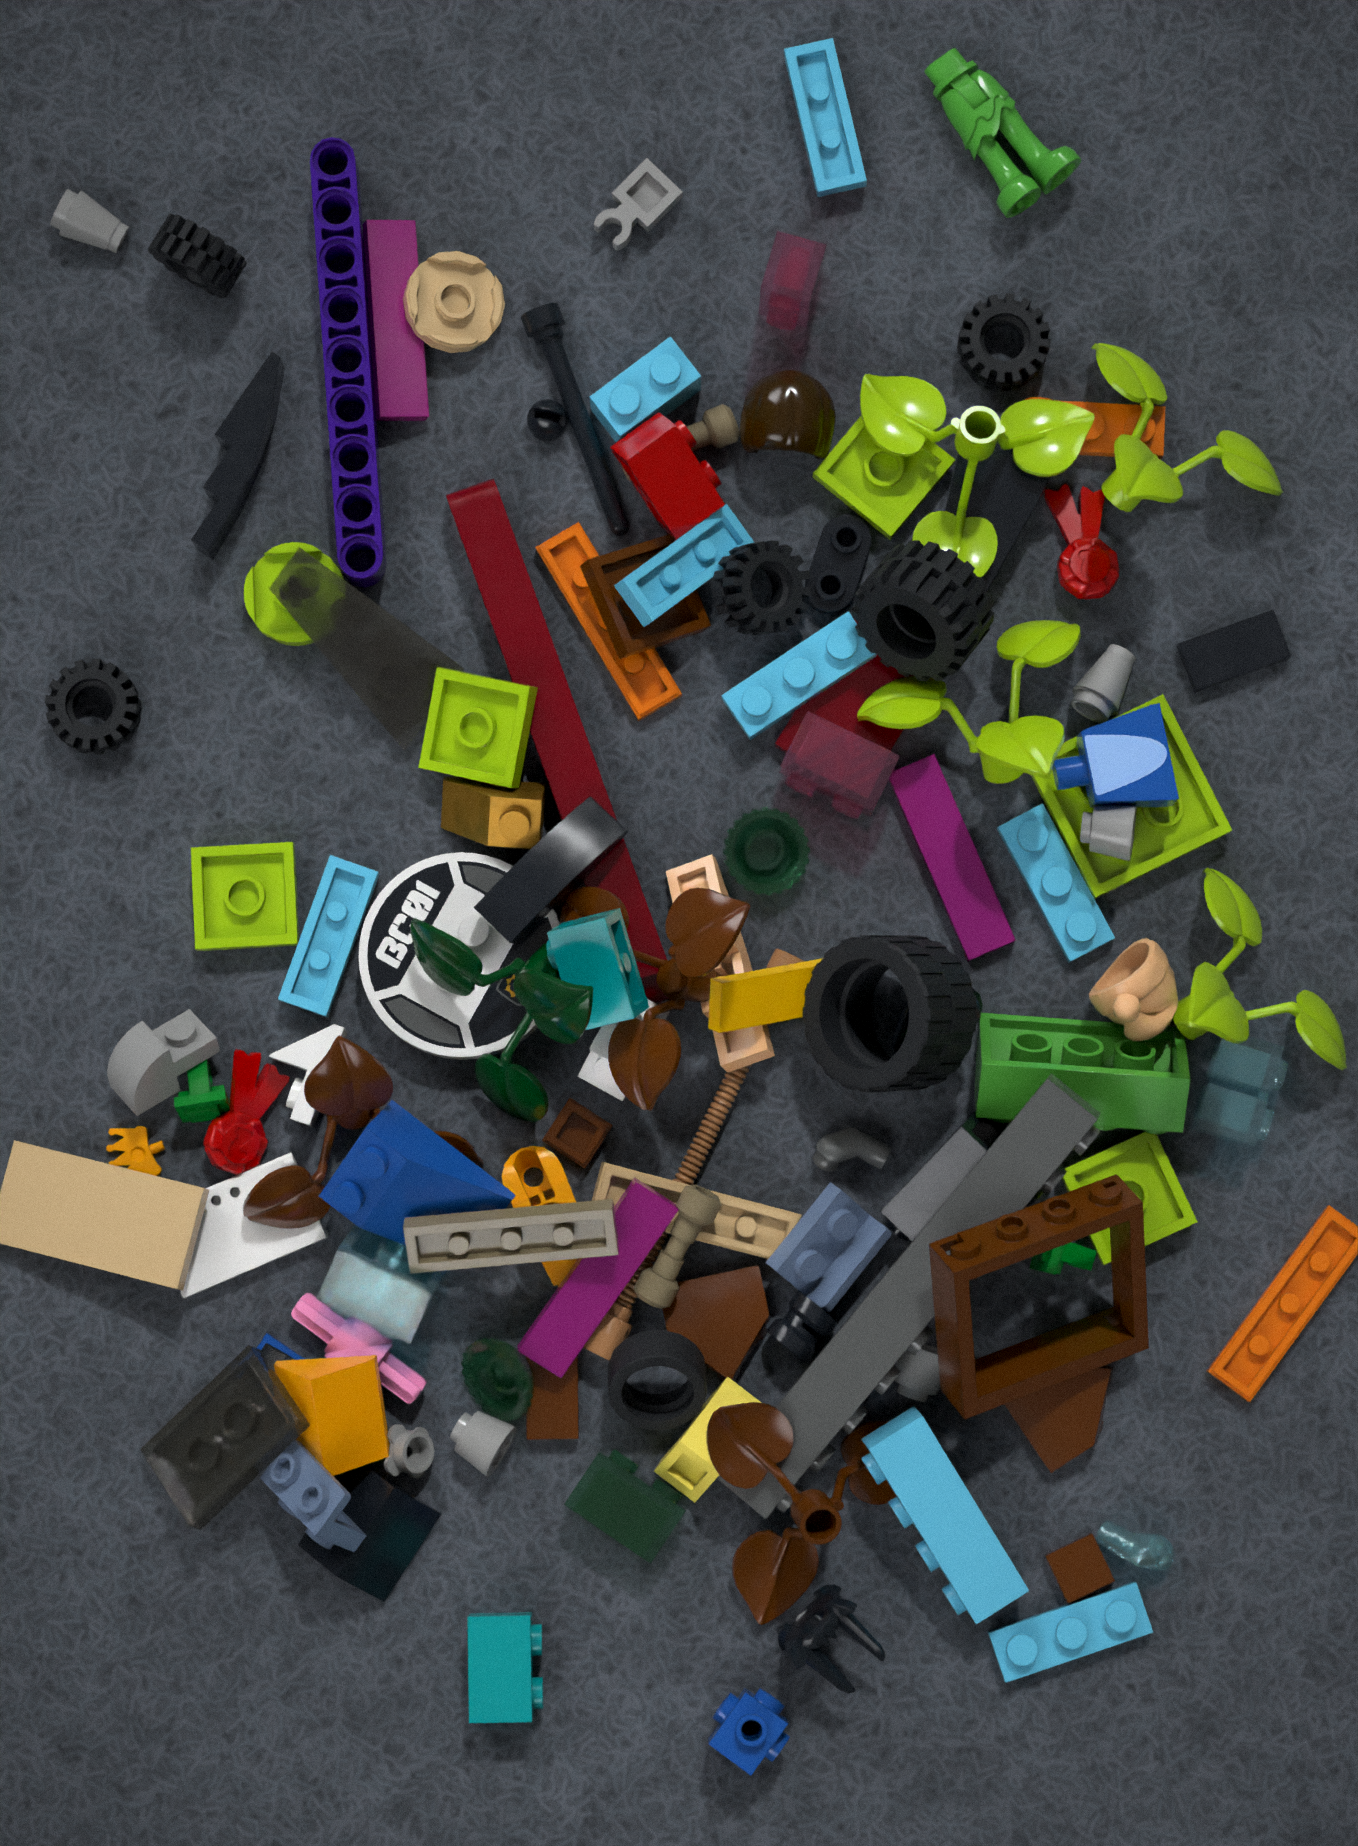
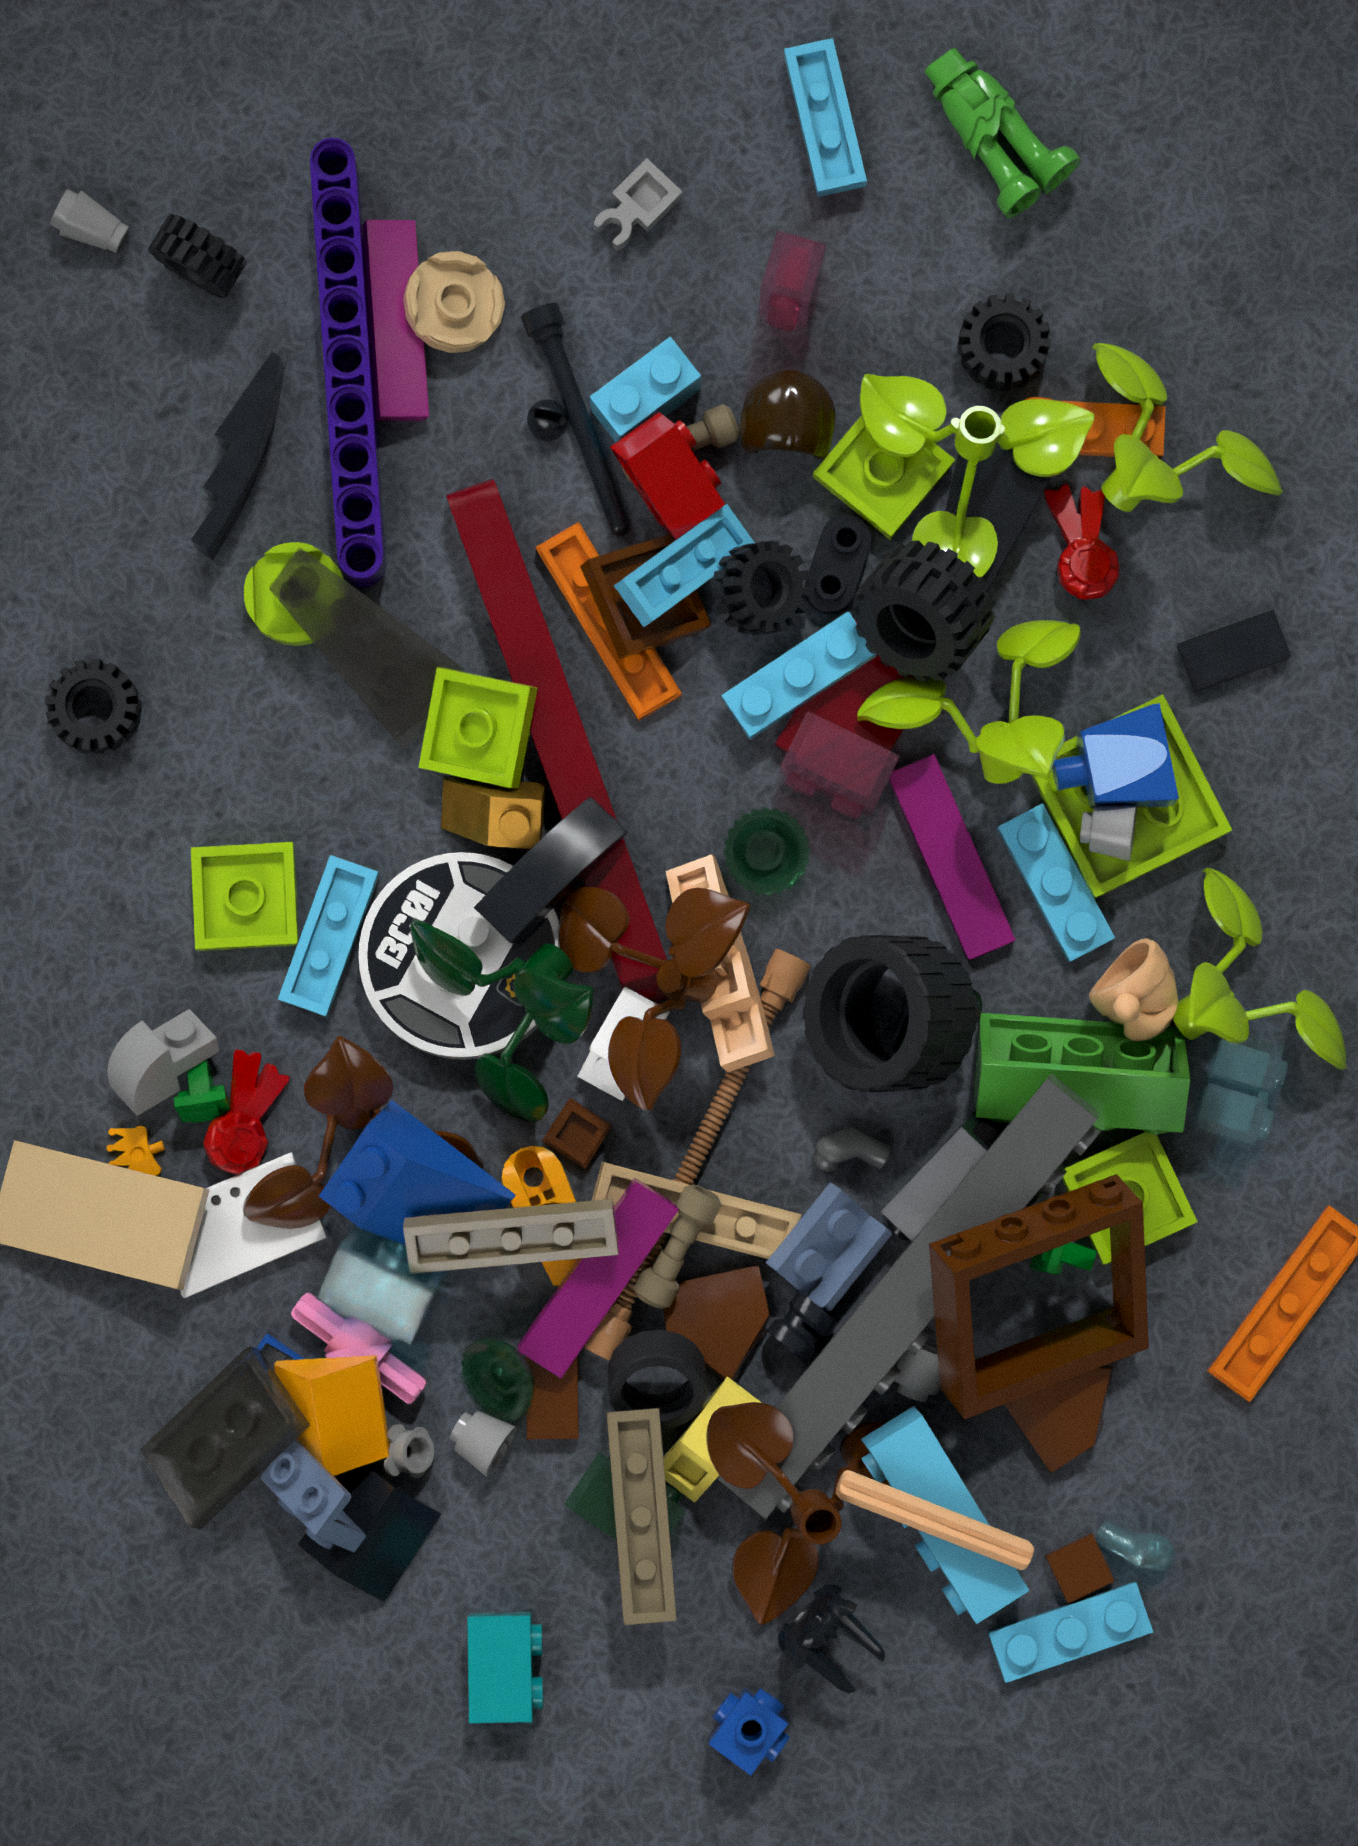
white slope [269,1024,348,1128] -> none
teal brick [546,908,649,1030] -> none
yellow tile [708,958,823,1033] -> none
light grey cone [1071,644,1136,723] -> none
none -> dark tan plate [607,1408,677,1625]
none -> light nougat axle [836,1470,1034,1570]

